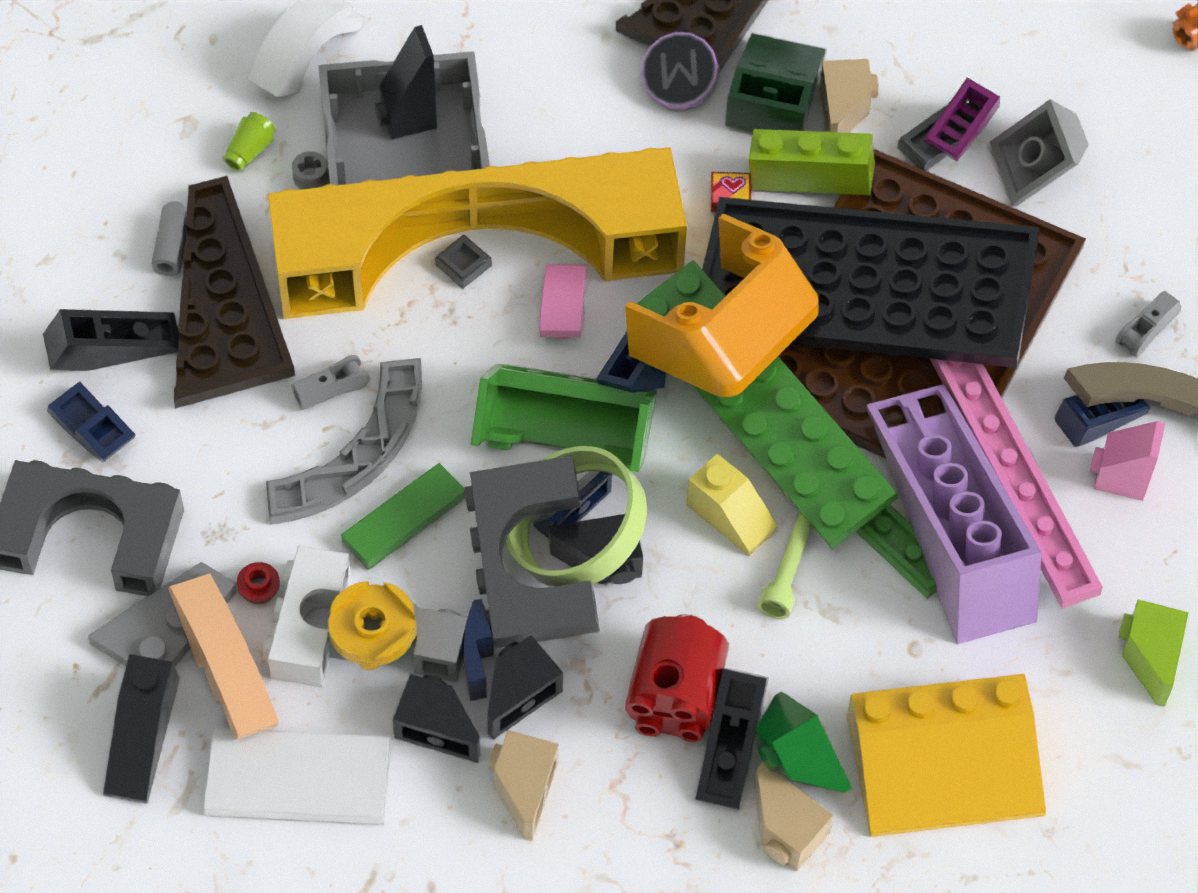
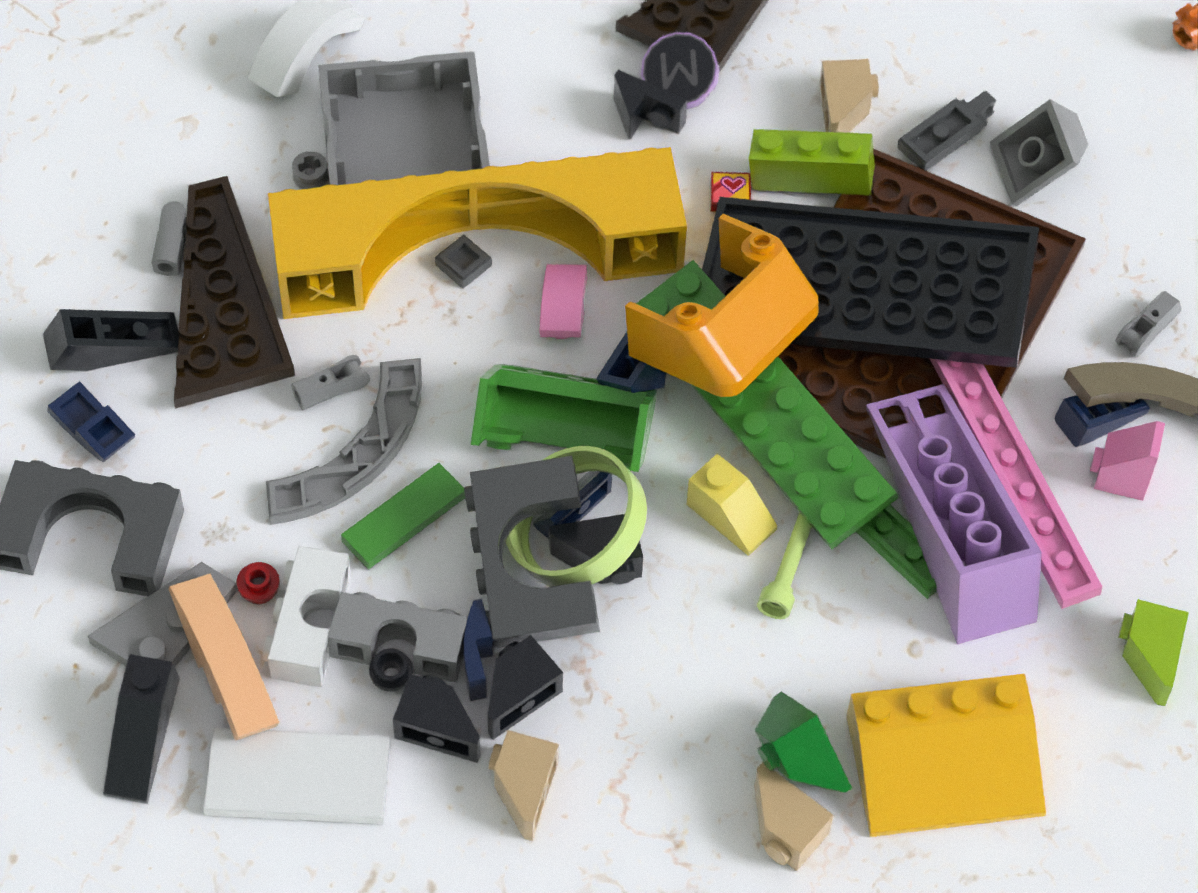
lime cone [222,112,276,172] -> none
yellow plate [328,581,417,670] -> none
black slope [375,25,437,140] -> none
red cylinder [625,614,729,743] -> none
black slope [695,667,769,809] -> none
dark green slope [725,33,826,131] -> none
magenta slope [924,77,1000,161] -> none
none -> black plate [369,648,413,691]
none -> black slope [613,70,687,139]

